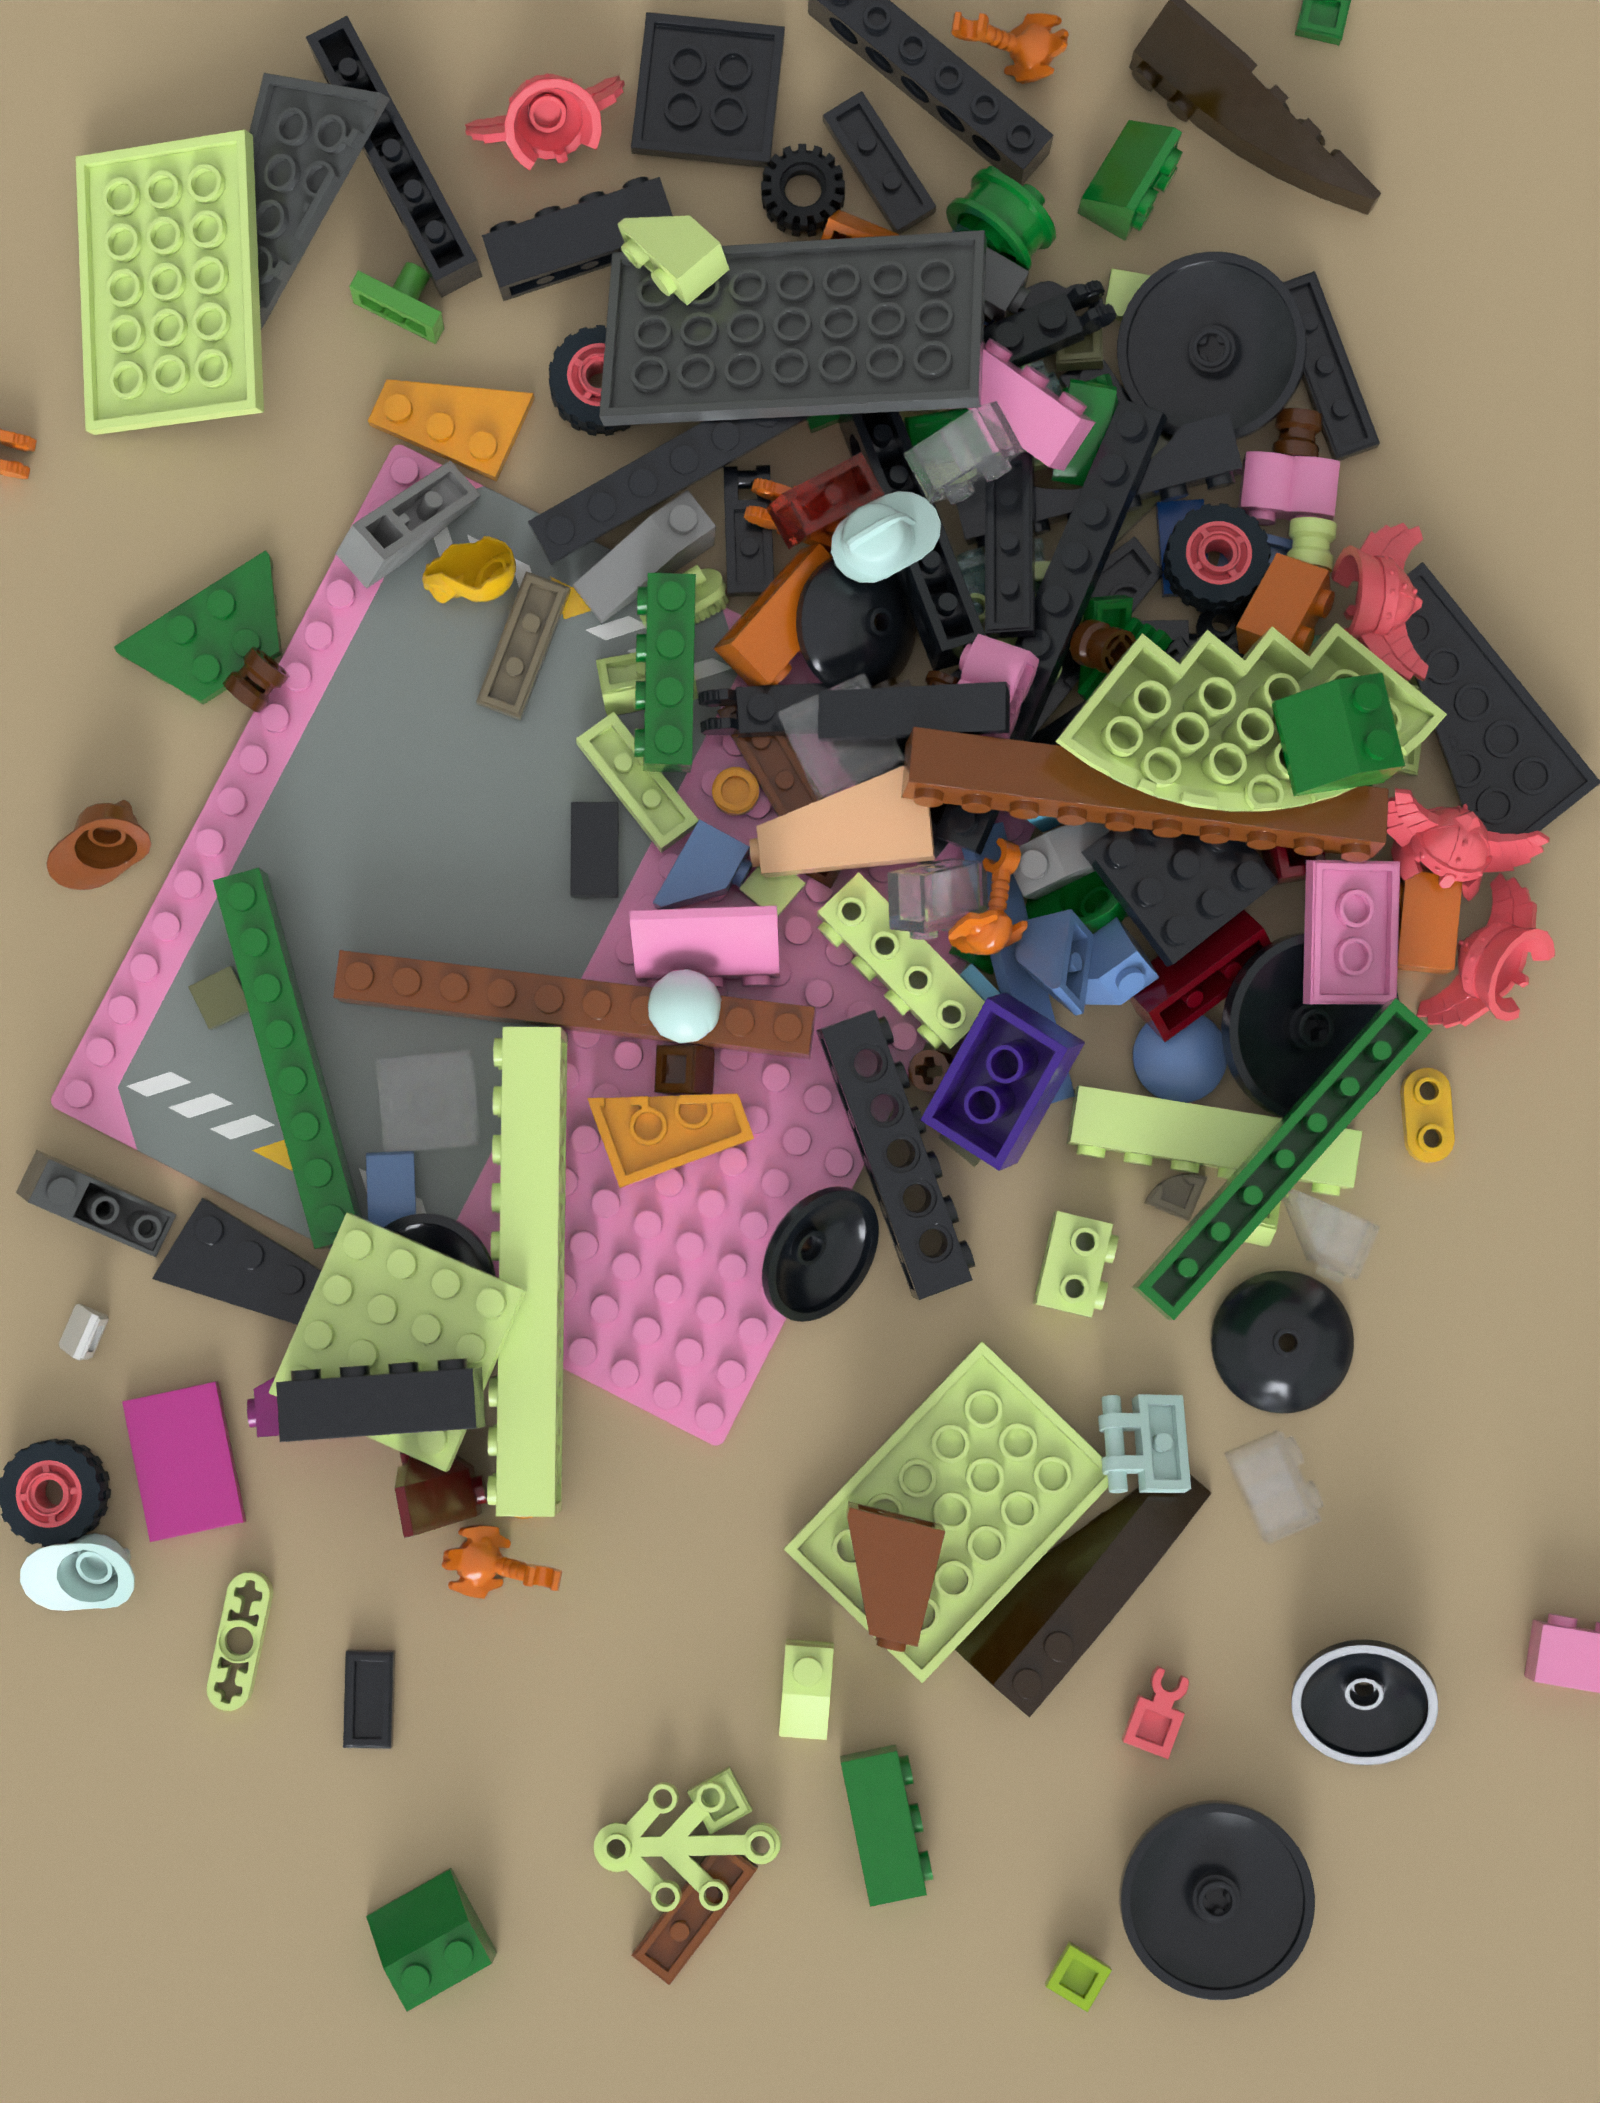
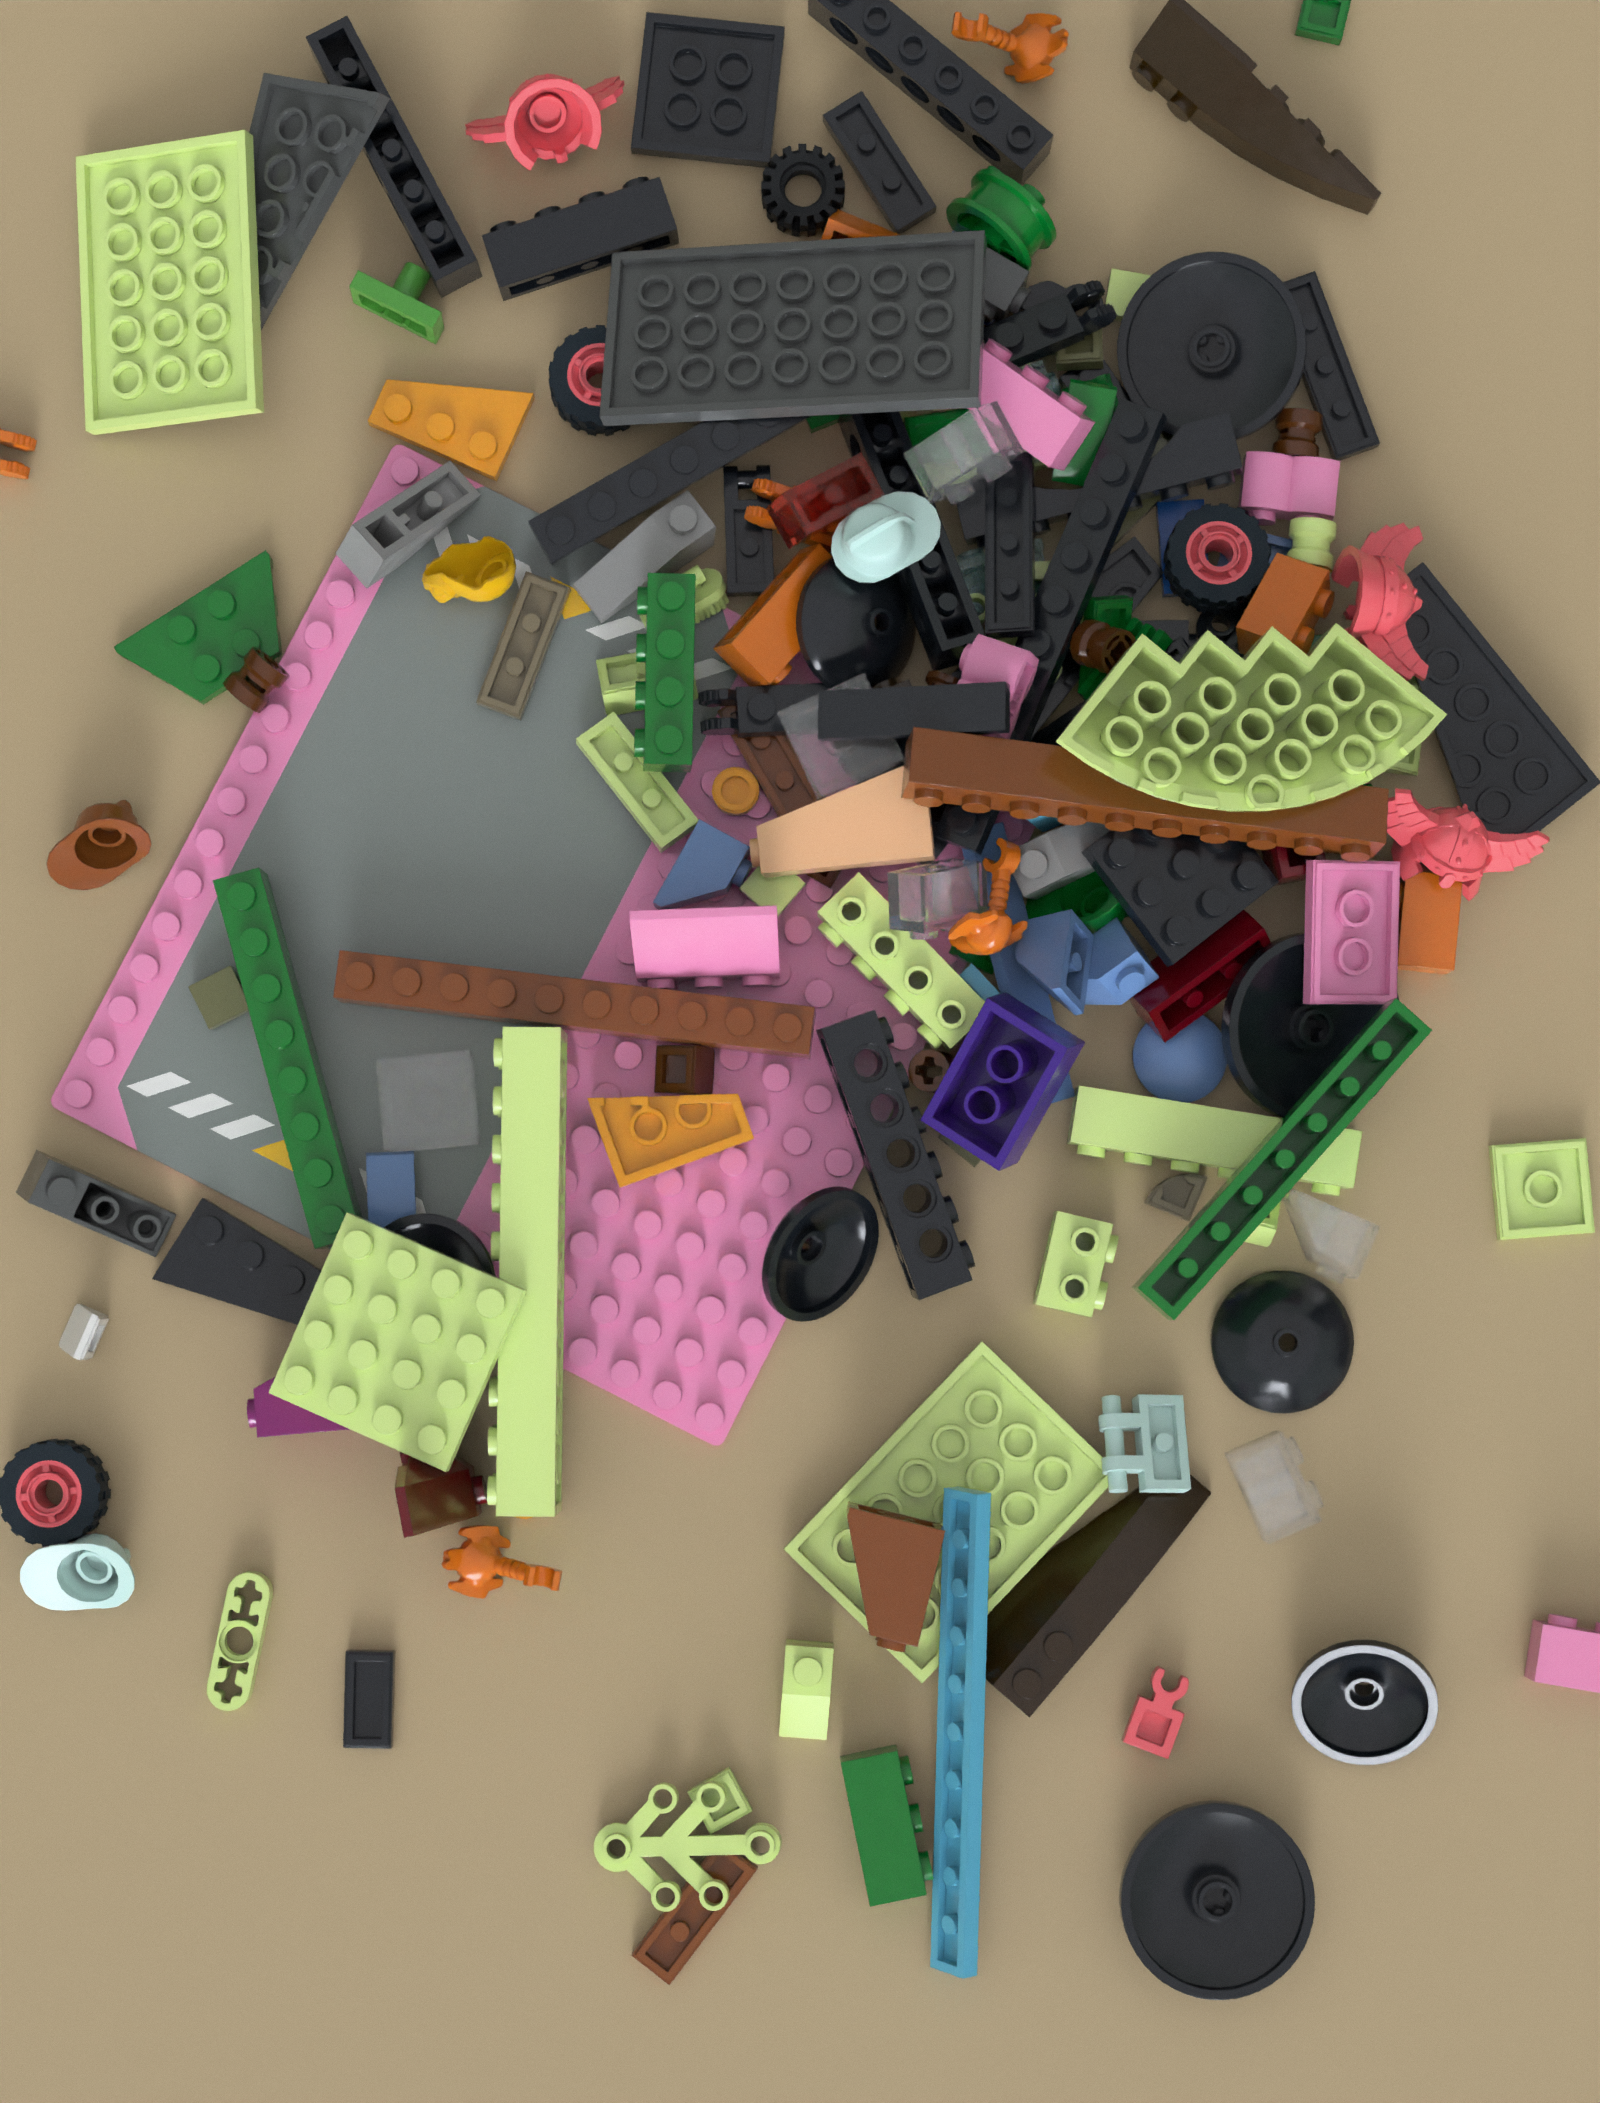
dark pink tile [122,1381,246,1542] -> none
black brick [276,1358,486,1442] -> none
green slope [366,1868,497,2012] -> none
black tile [570,802,619,898] -> none
yellowish green slope [617,215,730,306] -> none
light aqua hair [648,969,722,1043] -> none
lime plate [1045,1942,1112,2012] -> none
green slope [1077,120,1183,241] -> none
green slope [1272,673,1405,796] -> none
yellow plate [1400,1068,1455,1163] -> none
coral helmet [1416,873,1555,1028] -> none
none -> medium azure plate [930,1486,991,1979]
none -> yellowish green tile [1488,1138,1595,1240]

